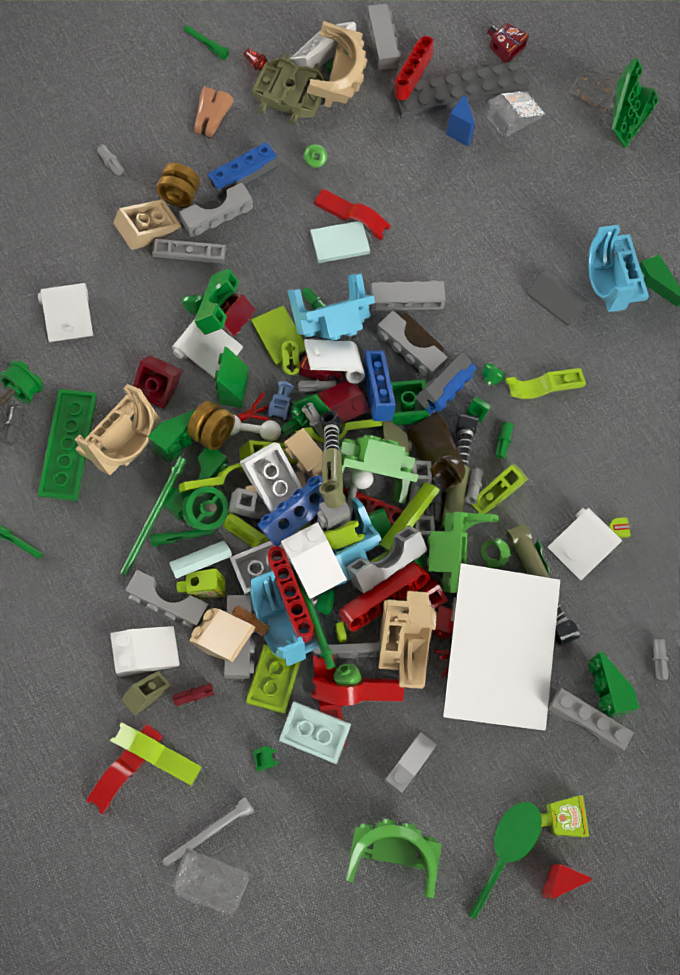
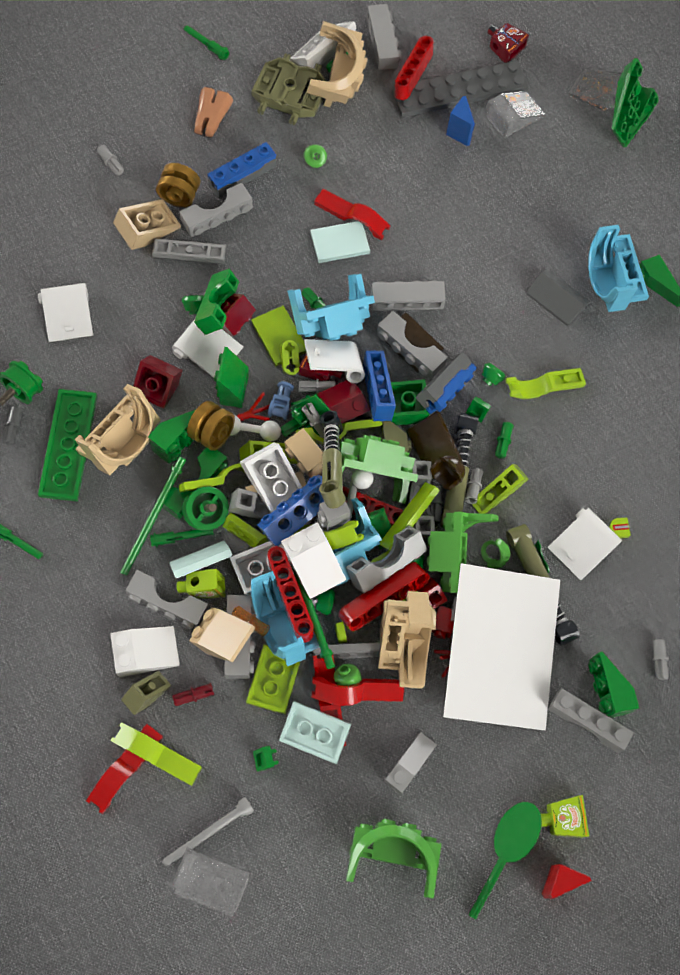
clear red cone [244,48,268,71] -> none

